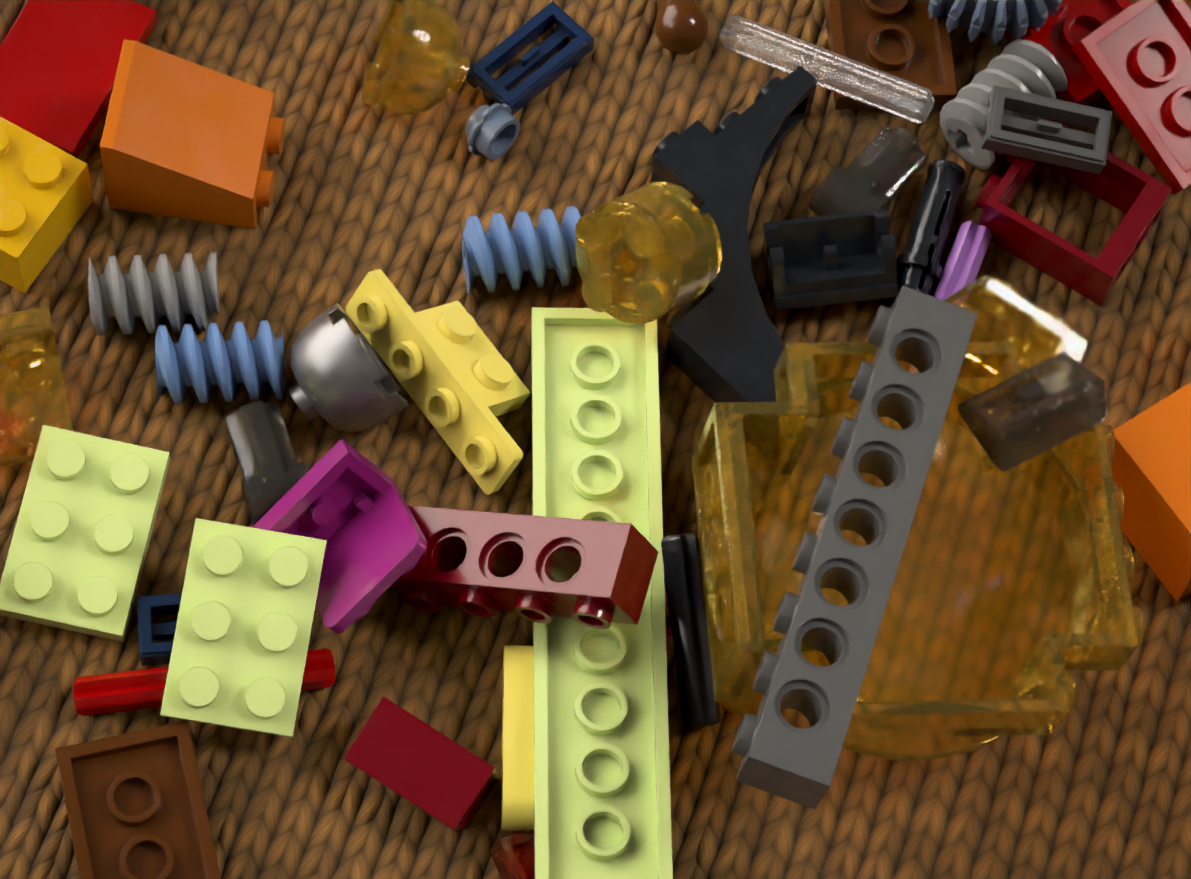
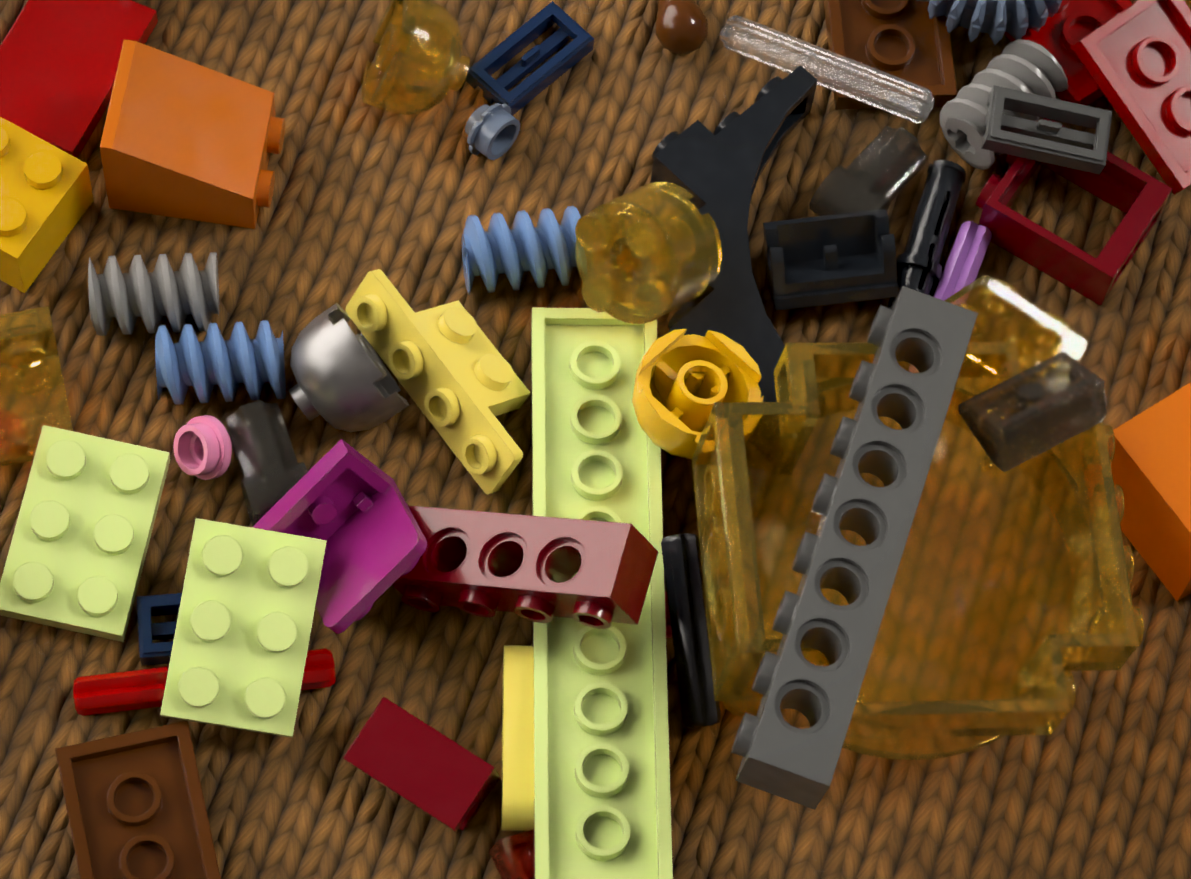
none -> bright pink plate [173,415,232,480]
none -> yellow cylinder [632,329,764,459]

